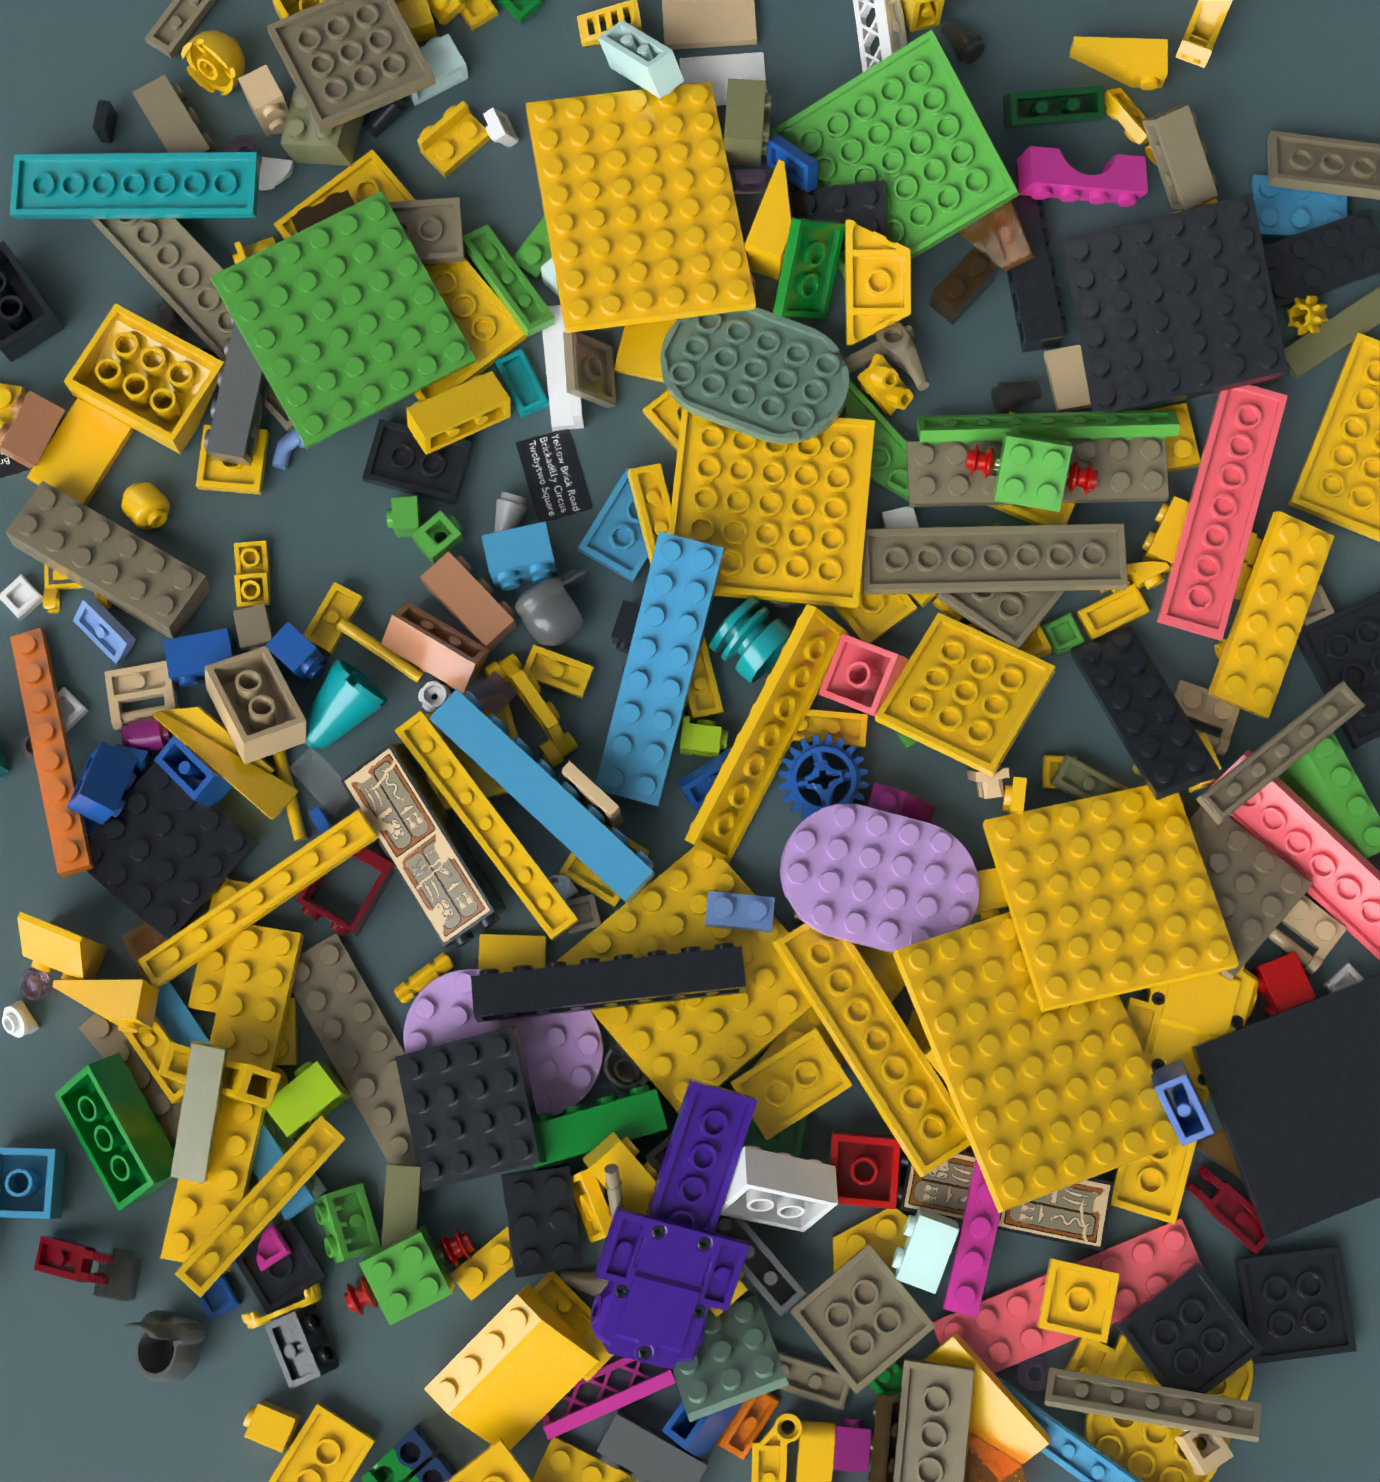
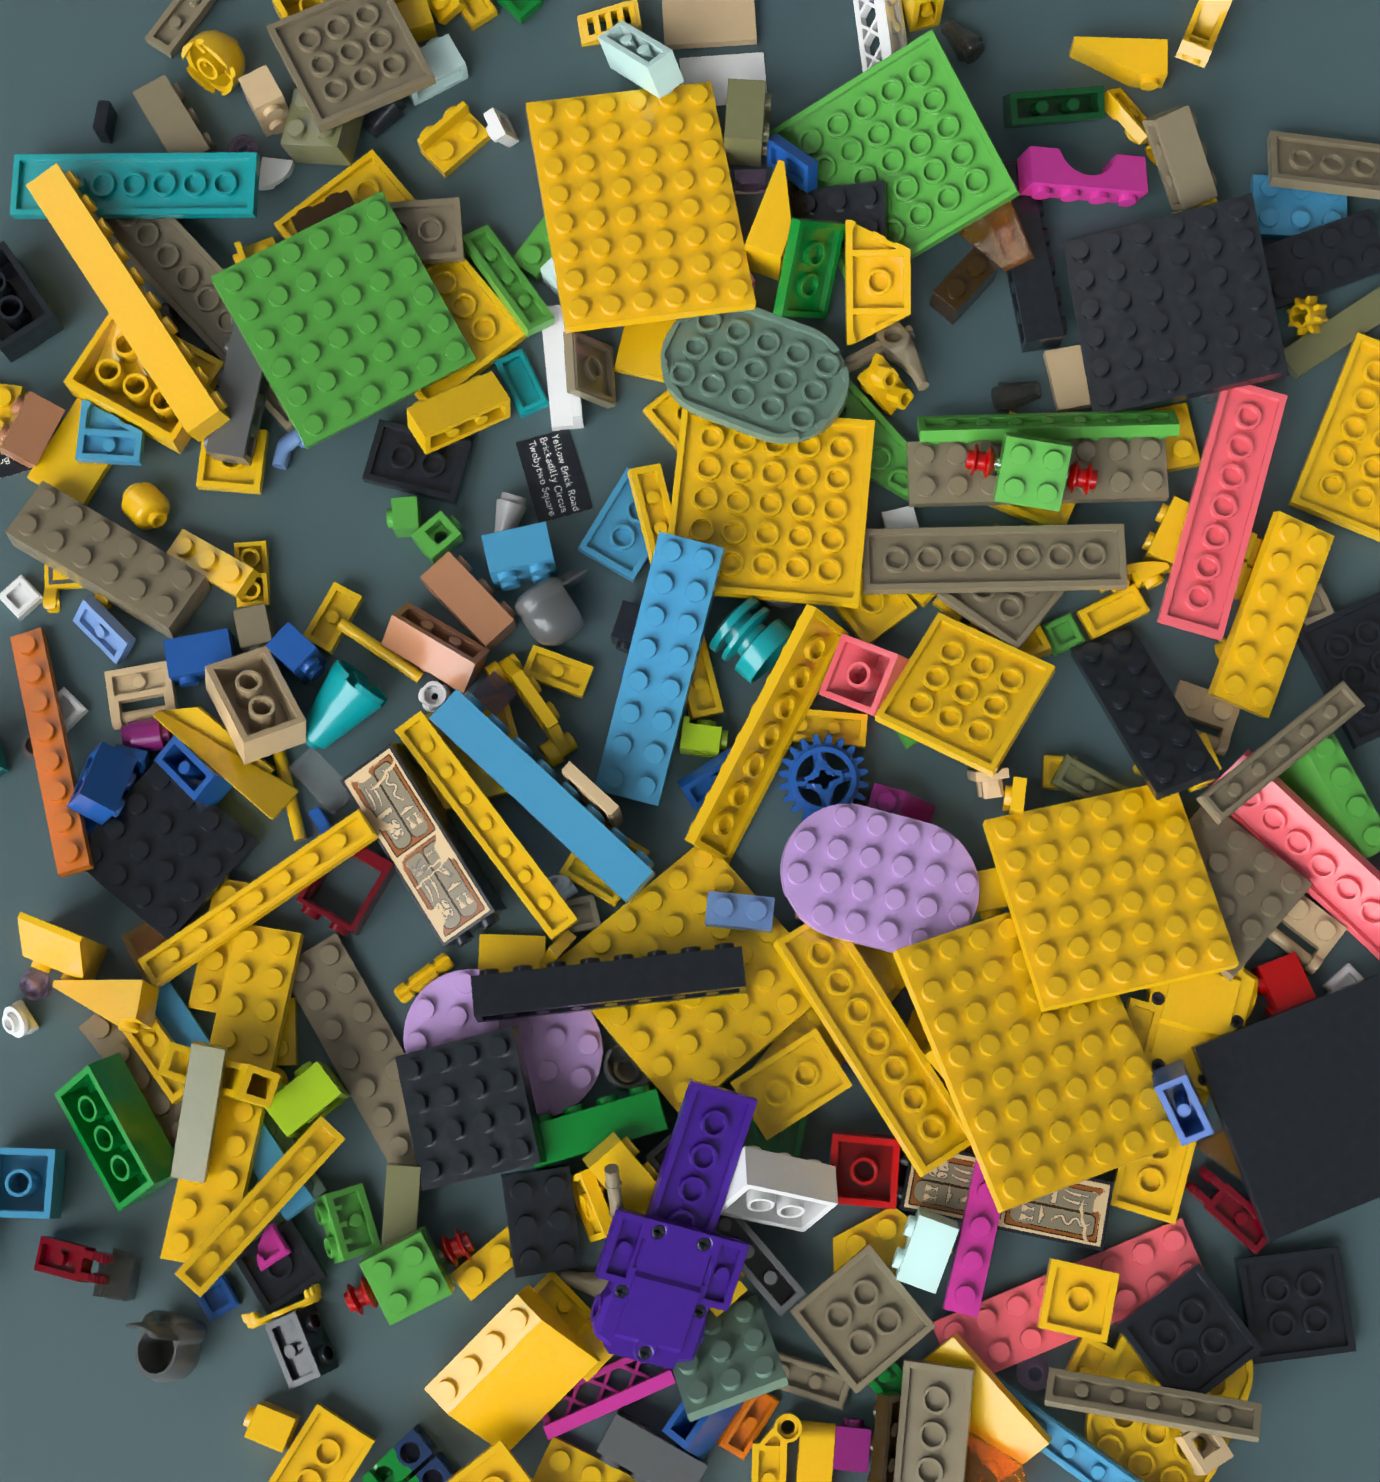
none -> yellow brick [26,163,231,442]
none -> dark azure wing [75,400,145,466]
none -> yellow plate [166,529,259,600]
none -> yellow tile [538,930,577,968]

